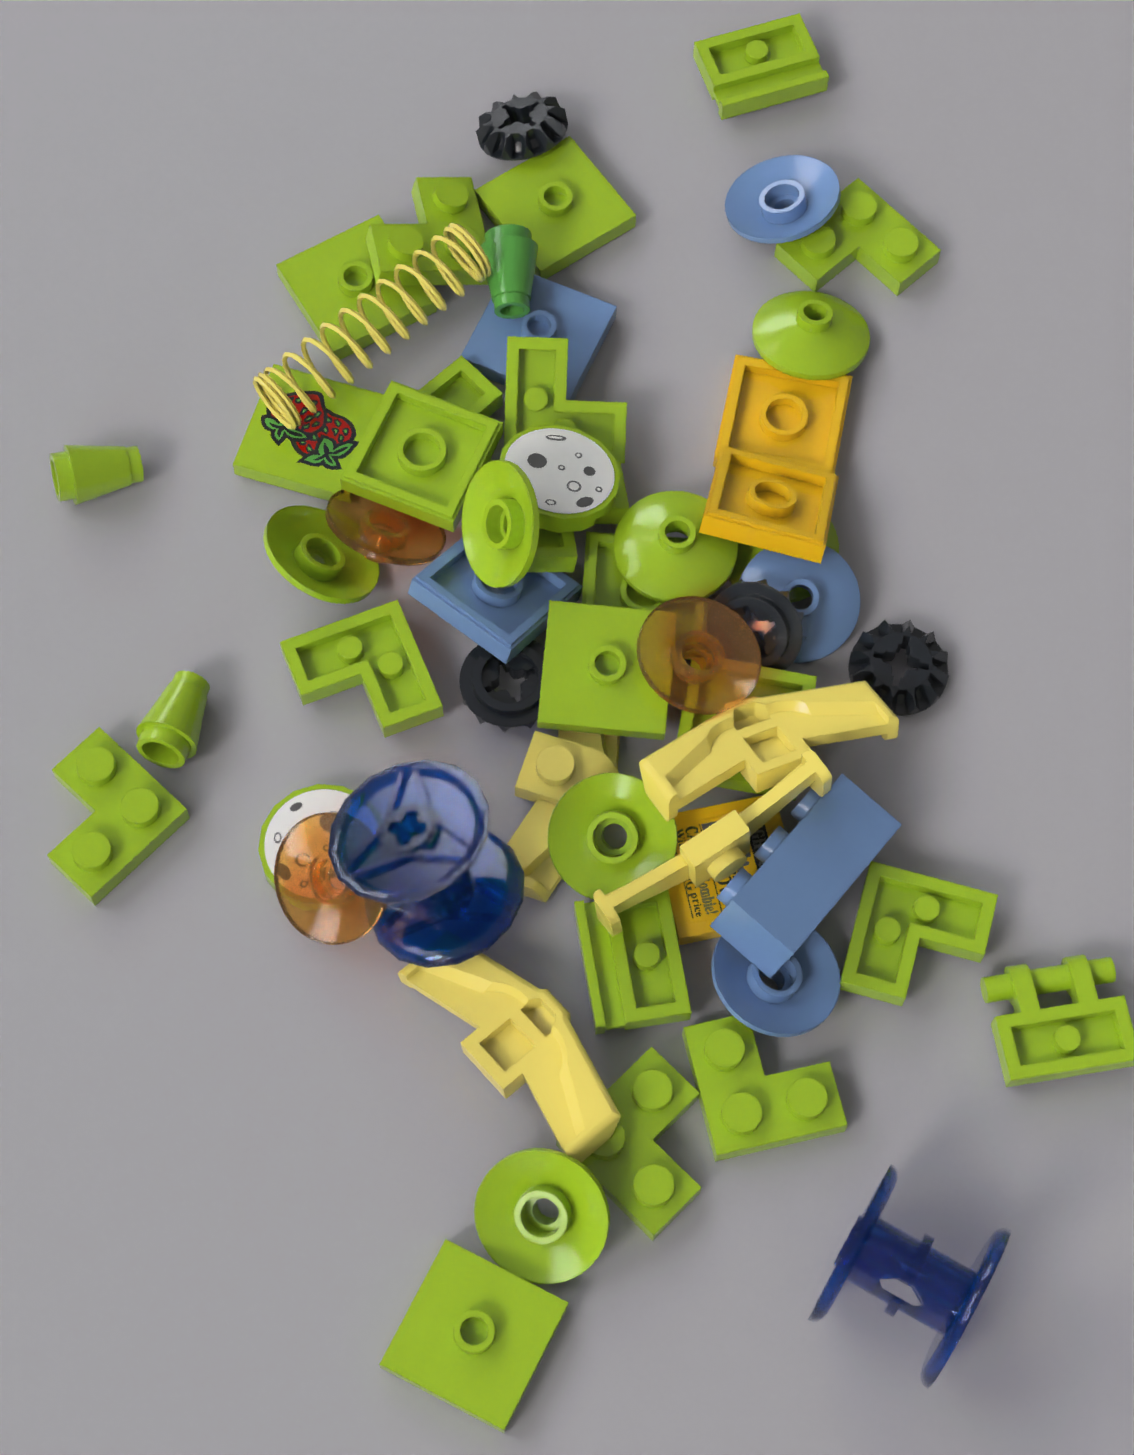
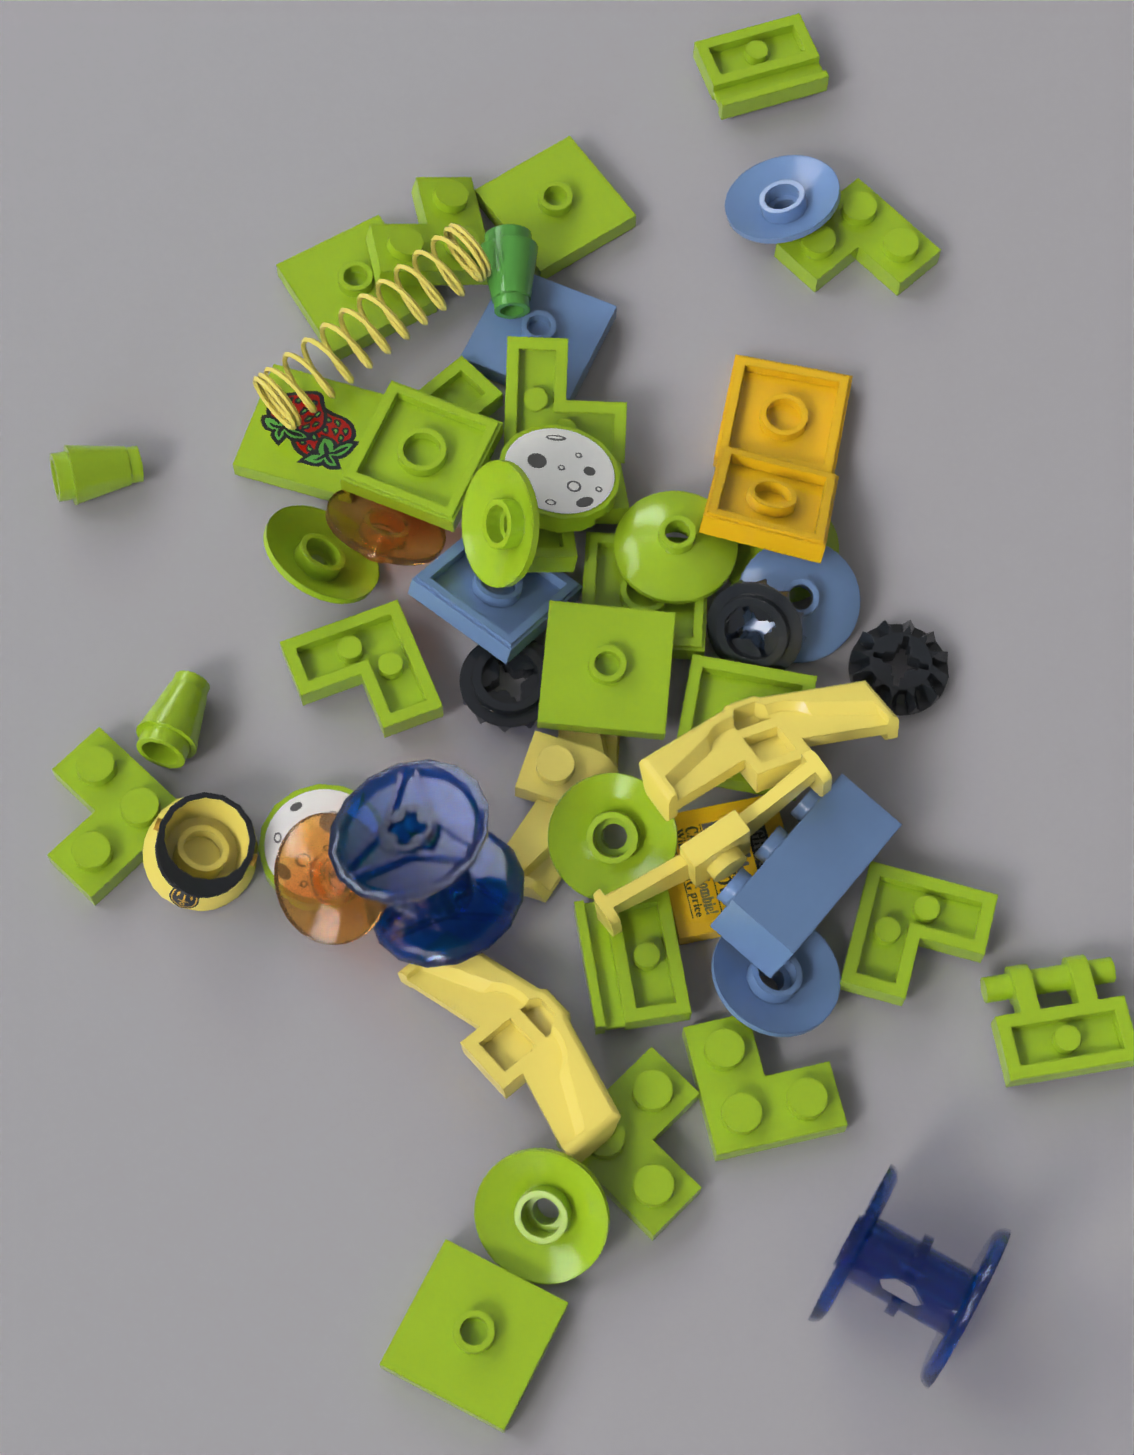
black gear [476,91,568,161] -> none
clear orange dish [637,596,761,715] -> none
lime dish [752,291,870,380] -> none
none -> light yellow piece [143,792,258,911]

